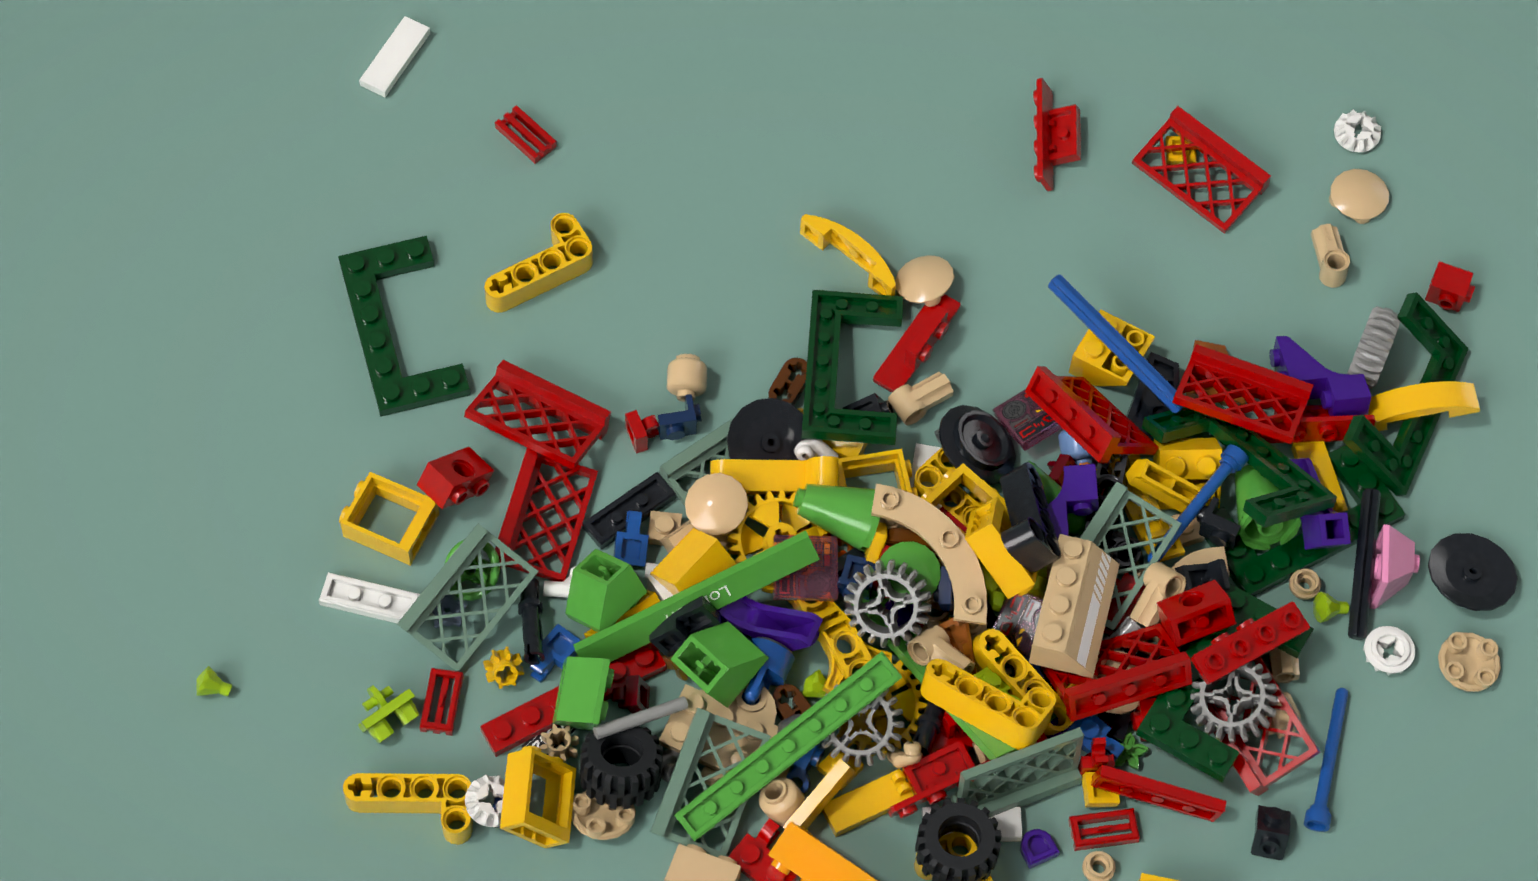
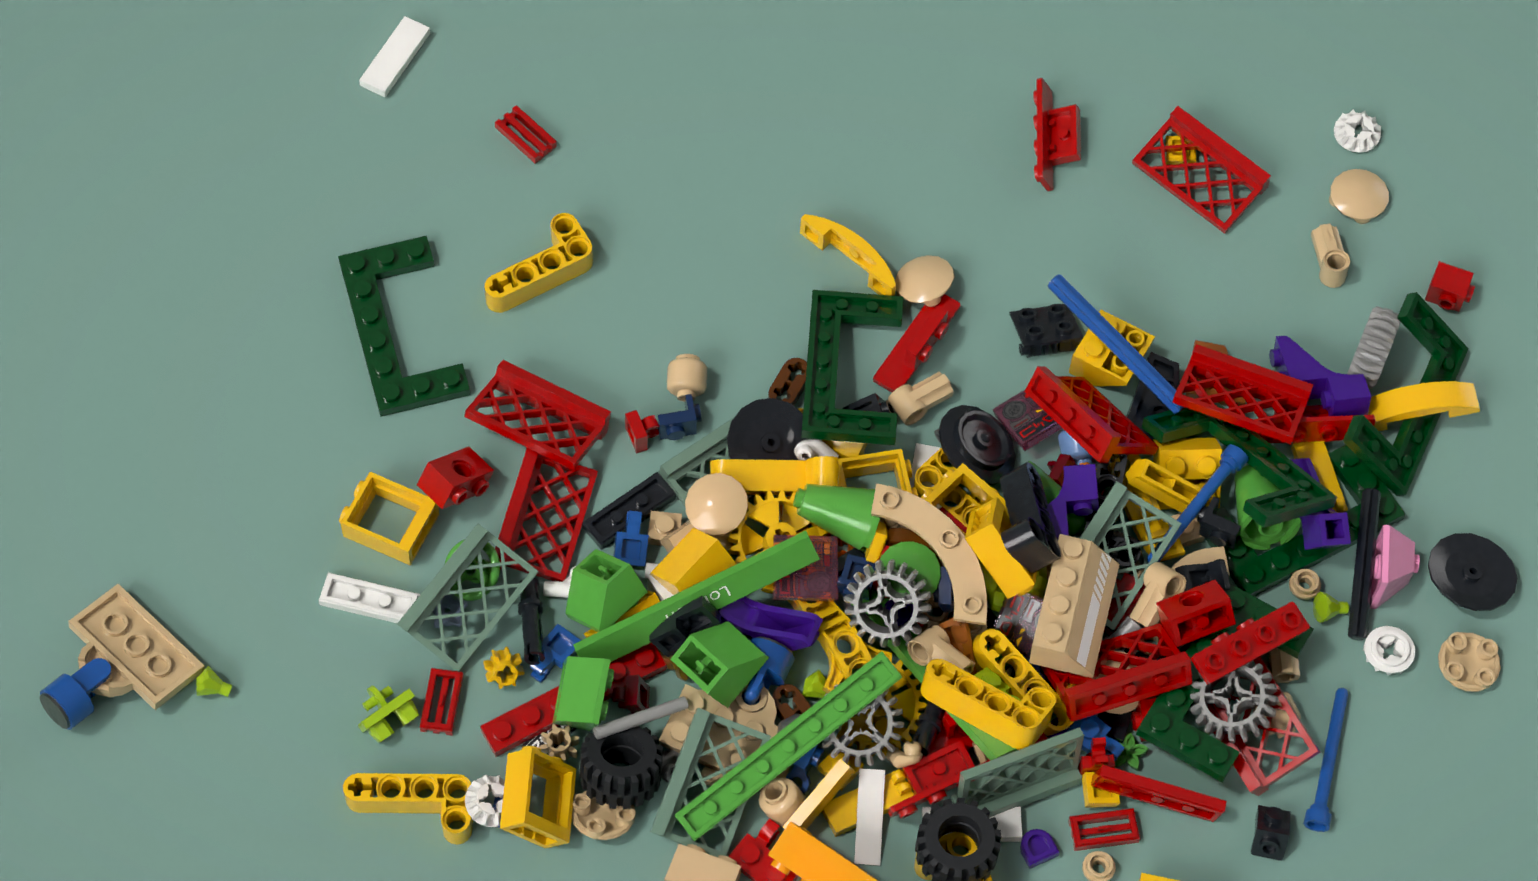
none -> tan plate [39,584,205,730]
none -> white sticker [854,768,885,866]
none -> black hinge [1009,304,1083,358]

